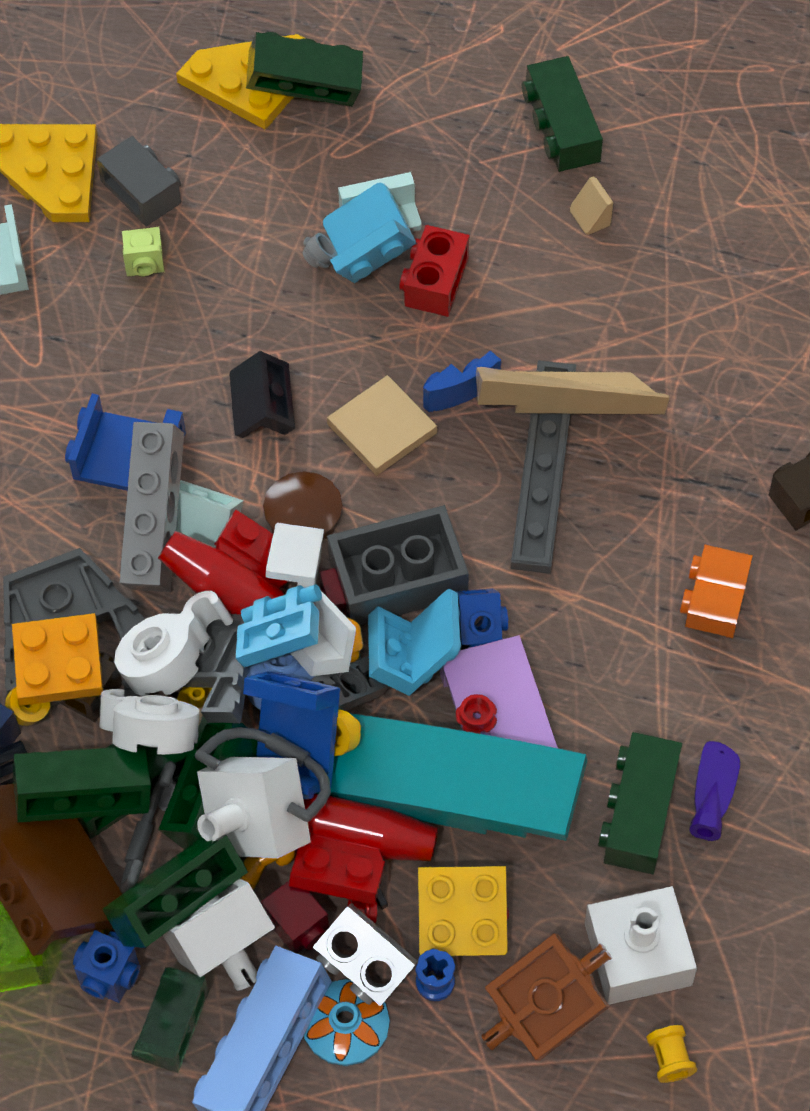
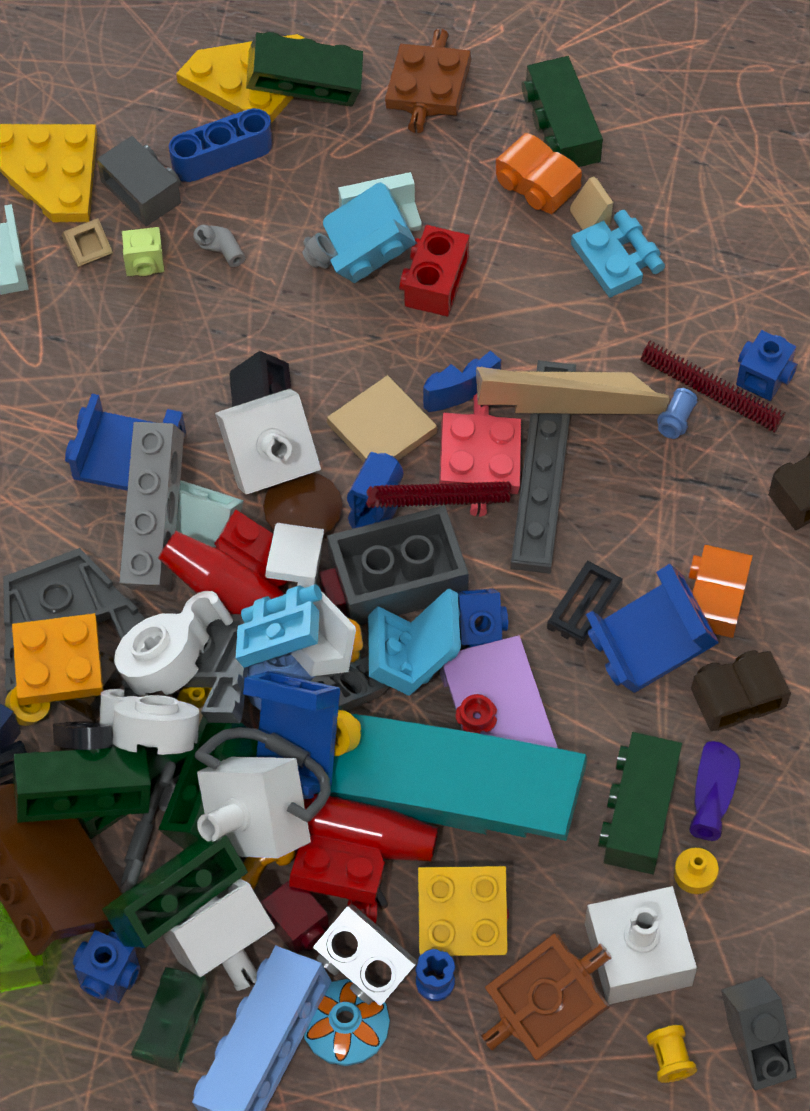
none -> black beam [53,721,112,750]
none -> tan slope [62,218,113,267]
none -> blue beam [169,108,273,182]
none -> light grey arm [193,224,245,267]
none -> white brick [215,389,321,494]
none -> blue brick [347,452,404,529]
none -> dark red axle [366,481,512,508]
none -> dark orange plate [385,29,471,133]
none -> coral plate [439,394,521,517]
none -> orange brick [496,133,582,214]
none -> black tile [547,560,623,647]
none -> medium azure plate [571,210,665,298]
none -> blue panel [586,564,719,693]
none -> dark red axle [640,340,786,433]
none -> medium blue pin [657,388,697,439]
none -> yellow tile [674,847,719,894]
none -> dark brown brick [691,650,791,731]
none -> dark grey slope [721,976,797,1091]
none -> blue brick [736,330,798,401]

